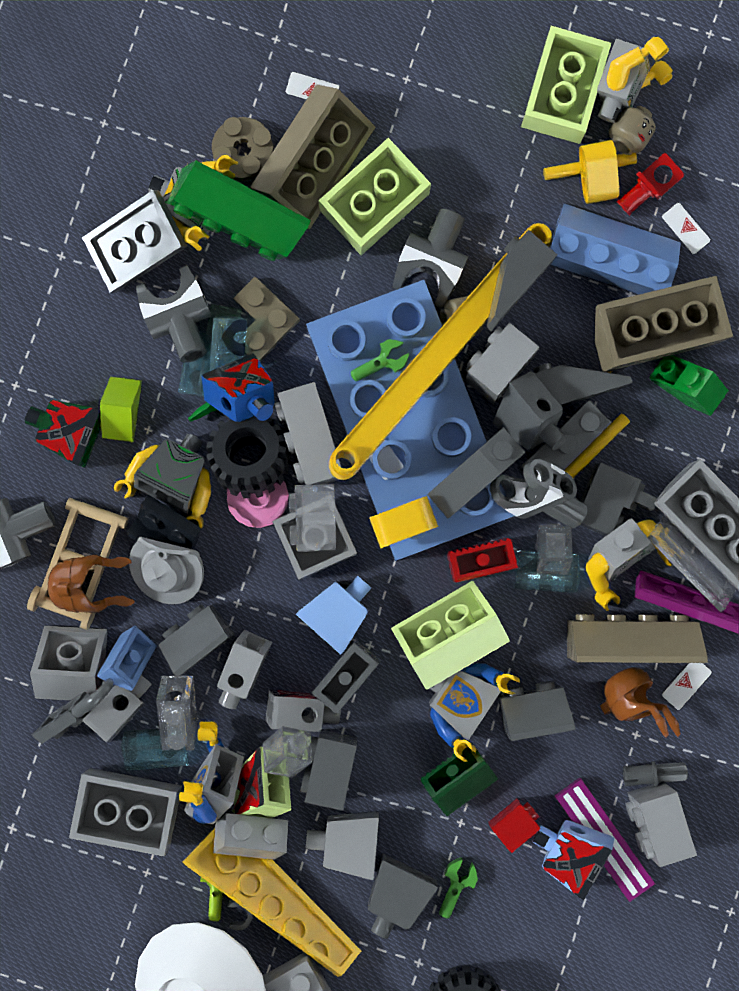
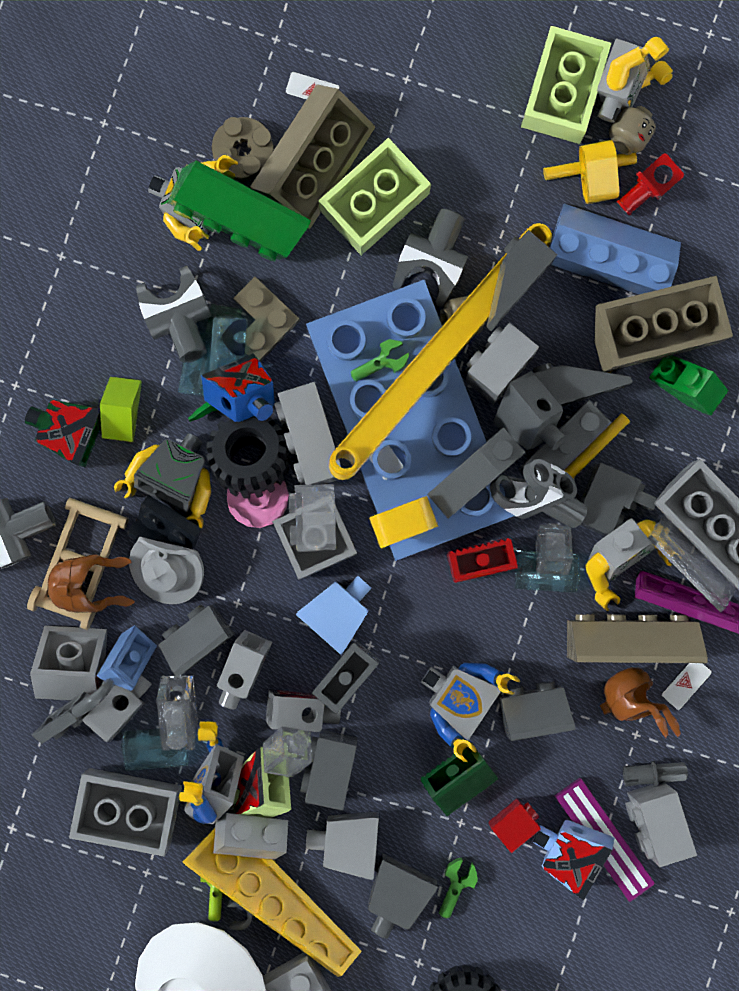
plate [82,190,187,293] -> none
yellowish green brick [391,581,510,690] -> none
white sticker [662,203,710,254] -> none

